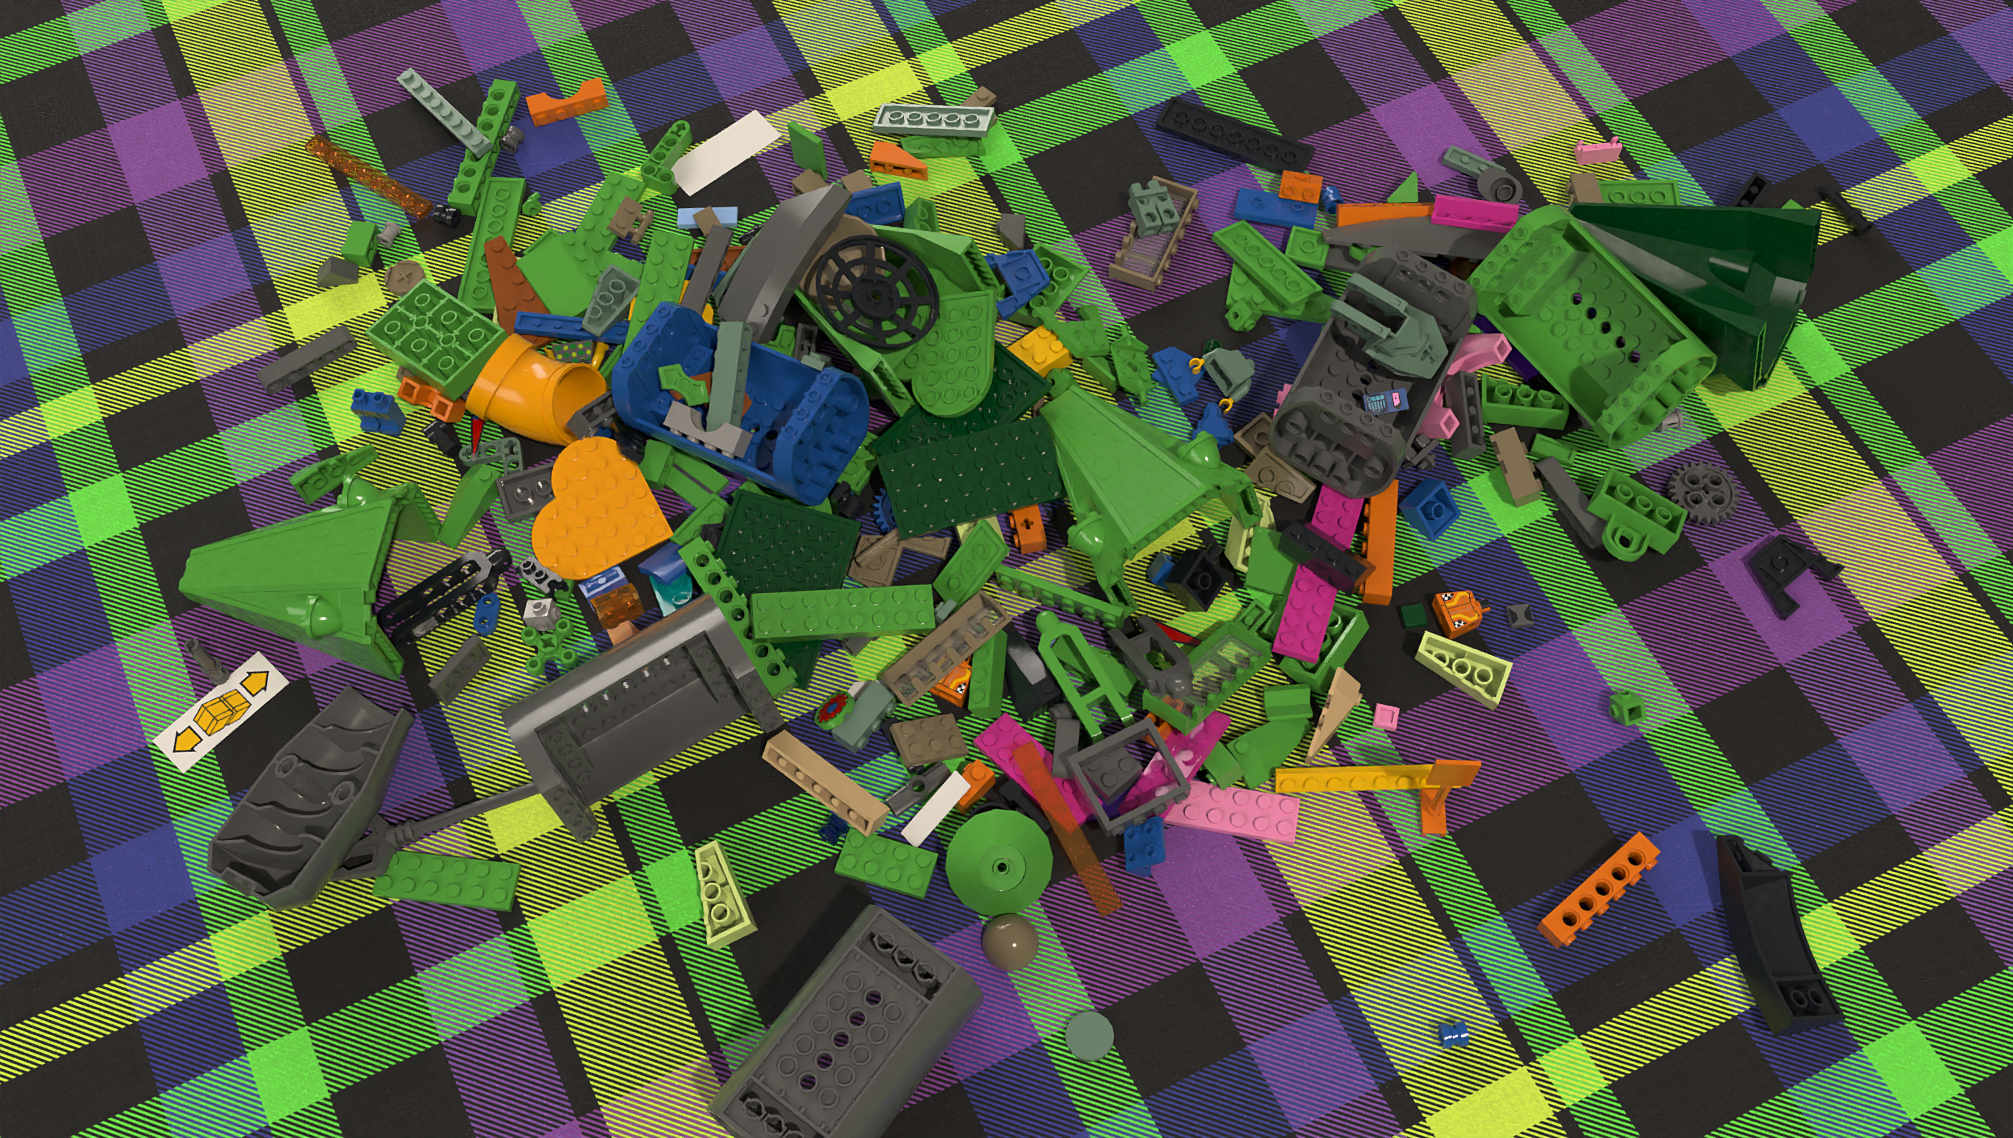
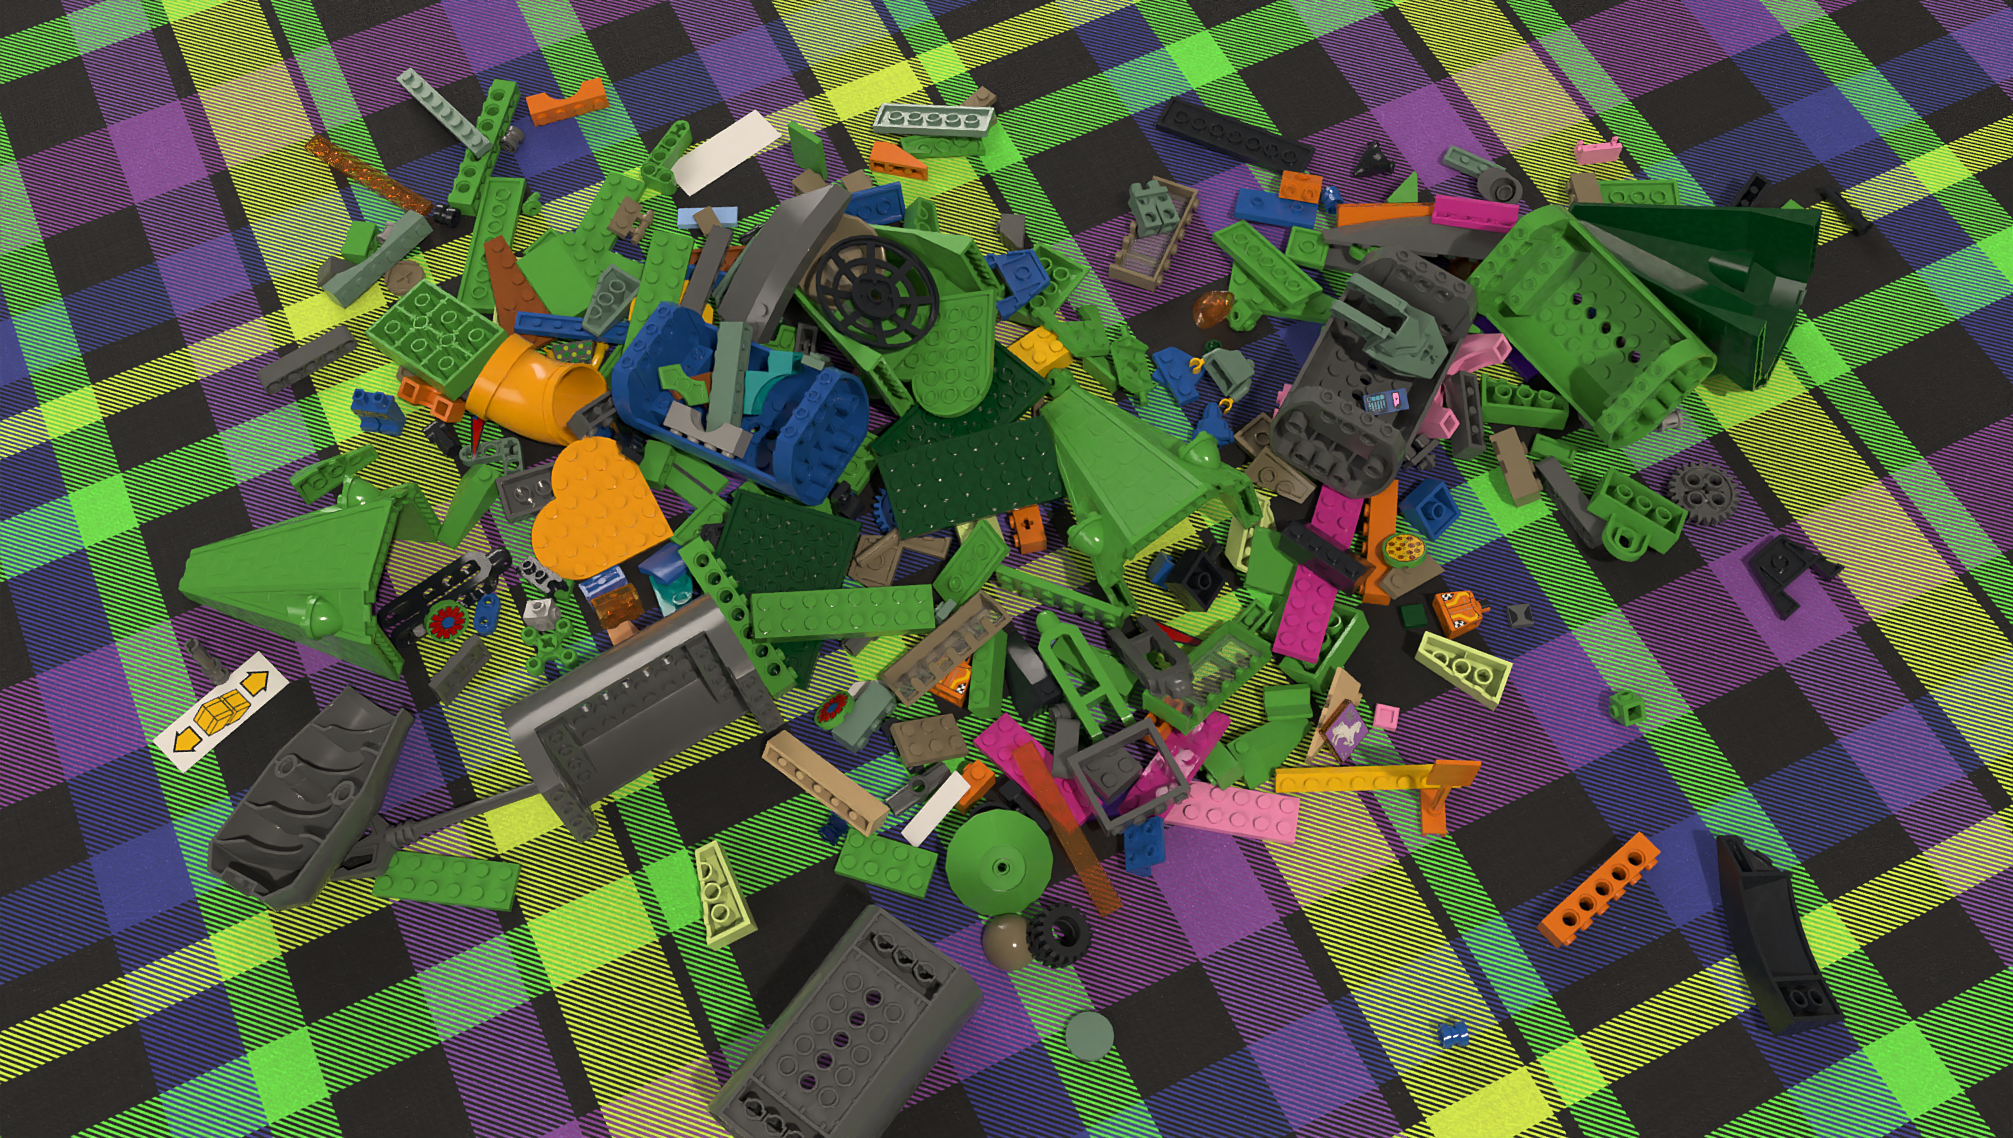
none -> sand green arch [321,210,433,309]
none -> tile [424,599,469,642]
none -> teal arch [743,350,803,415]
none -> black tyre [1026,902,1093,969]
none -> clear orange hat [1193,291,1234,328]
none -> tile [1318,699,1369,764]
none -> black hat [1352,141,1395,177]
none -> dark tan wing [1378,553,1446,600]
none -> tile [1382,533,1427,569]

